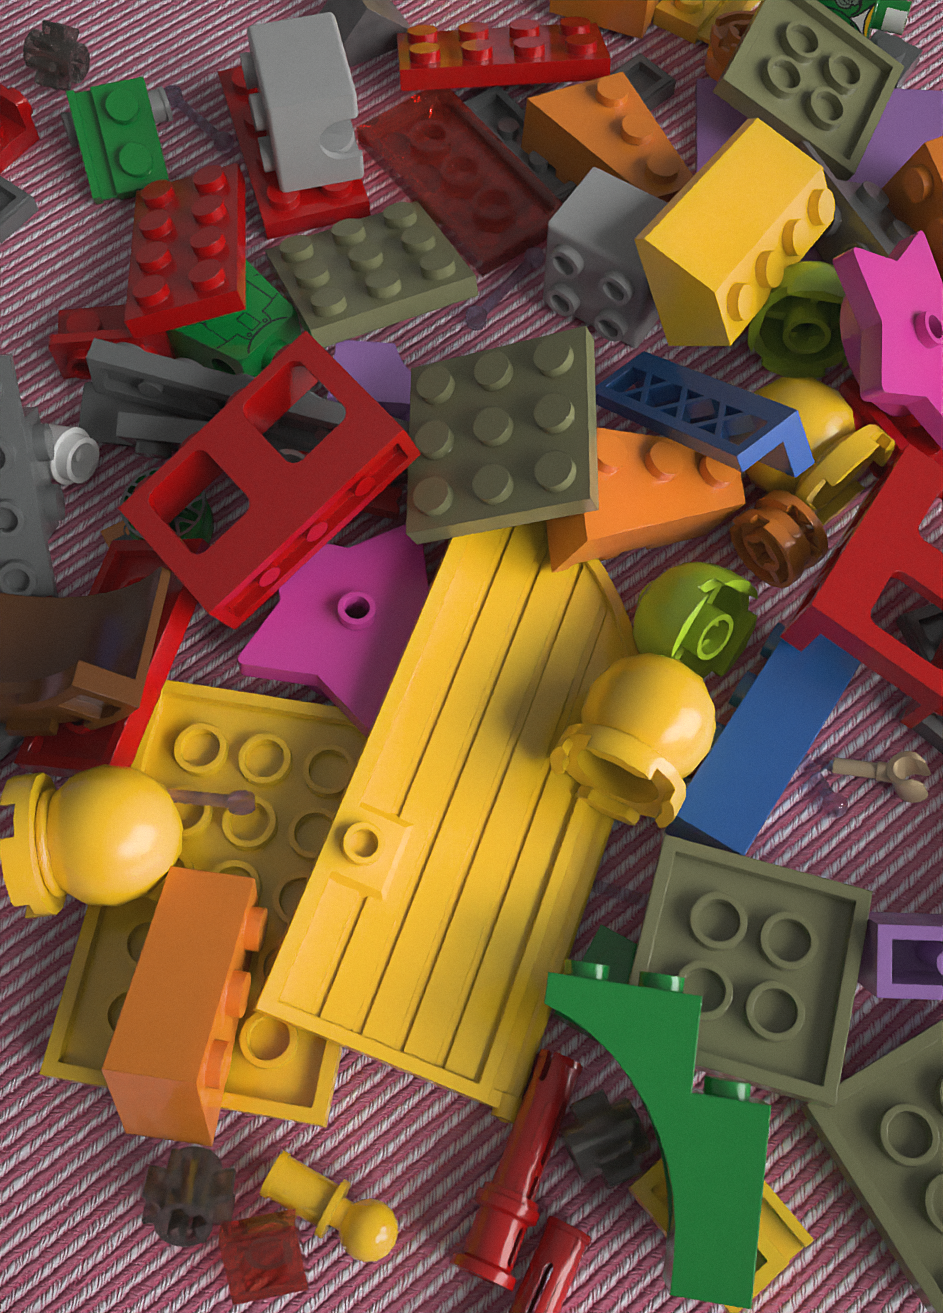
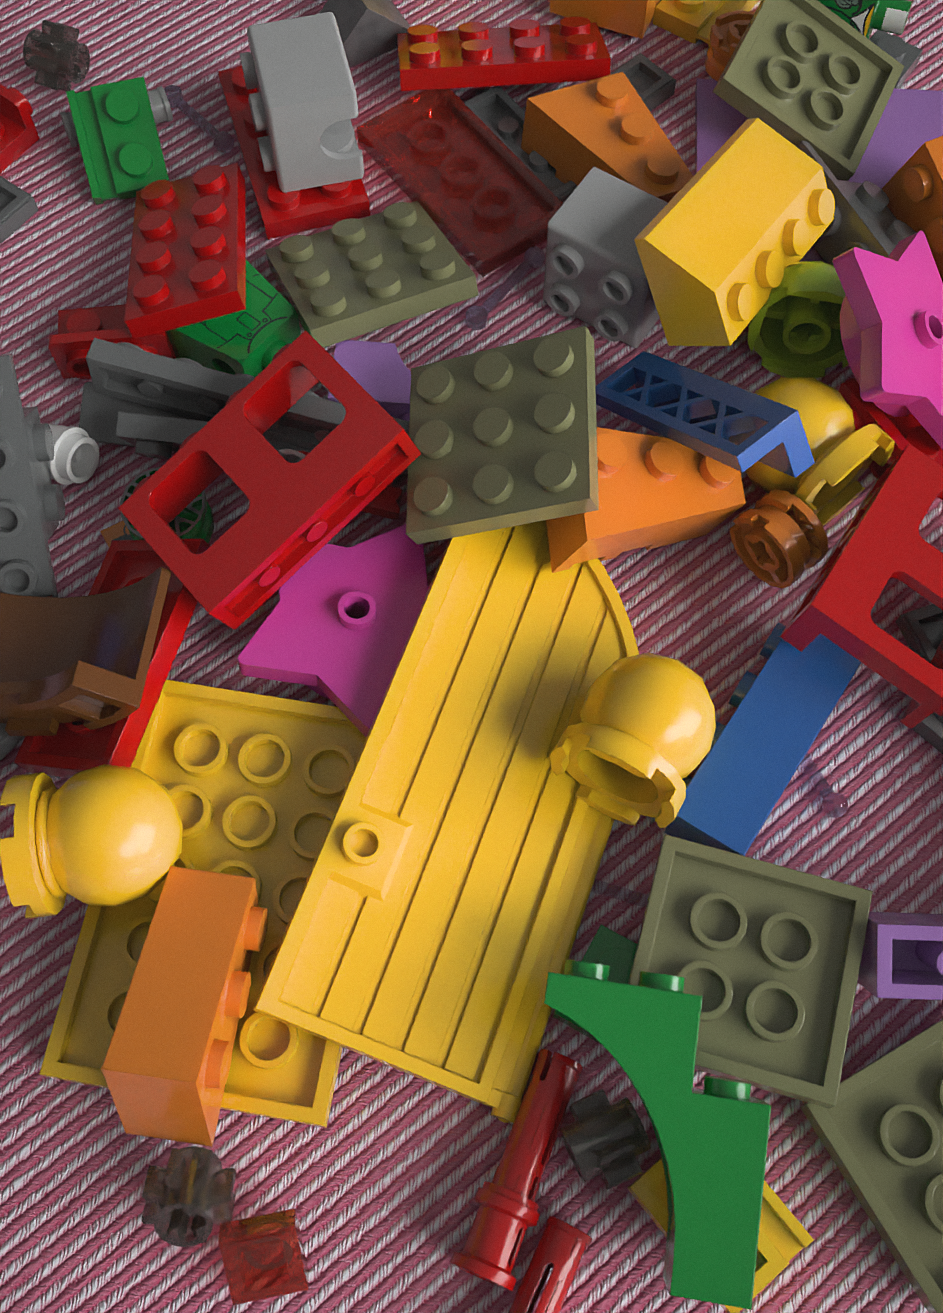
hinge [167,788,255,815] -> none
yellow pin [260,1151,398,1262] -> none
lime cylinder [633,562,758,688] -> none
tan hand [832,751,931,803] -> none

